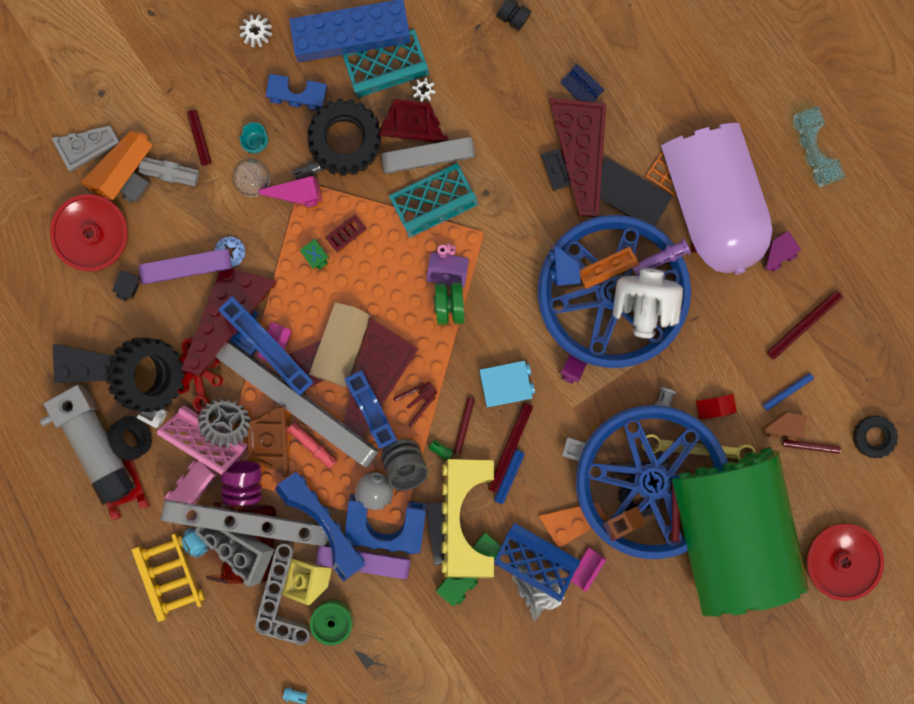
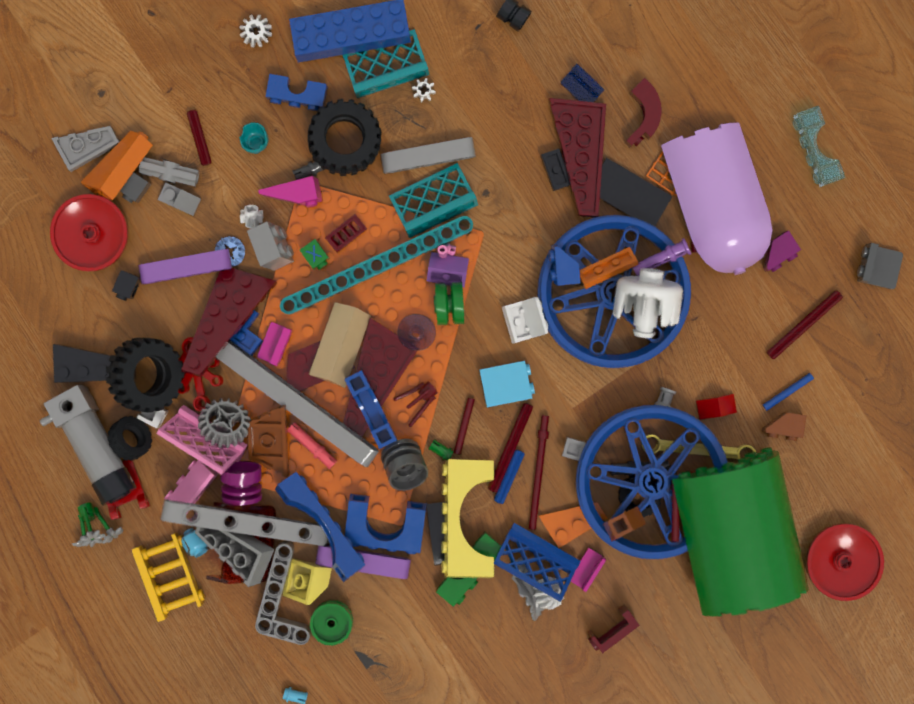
blue arch [218,296,314,396] -> none
clear cylinder [232,158,270,197] -> none
light grey cylinder [354,472,394,510] -> none
dark red wing [378,99,448,143] -> none
magenta slope [559,354,587,384] -> none
dark red bar [782,439,841,454] -> none
black tyre [853,416,898,458] -> none
none -> plant [72,502,124,547]
none -> light grey slope [158,182,201,216]
none -> white gear [240,205,263,229]
none -> light grey brick [247,221,294,271]
none -> teal beam [280,216,473,315]
none -> dish [397,314,436,351]
none -> white bracket [502,297,548,344]
none -> dark red bar [528,415,549,530]
none -> dark red panel [588,605,640,654]
none -> dark red arch [625,78,662,148]
none -> dark grey bracket [857,243,903,289]

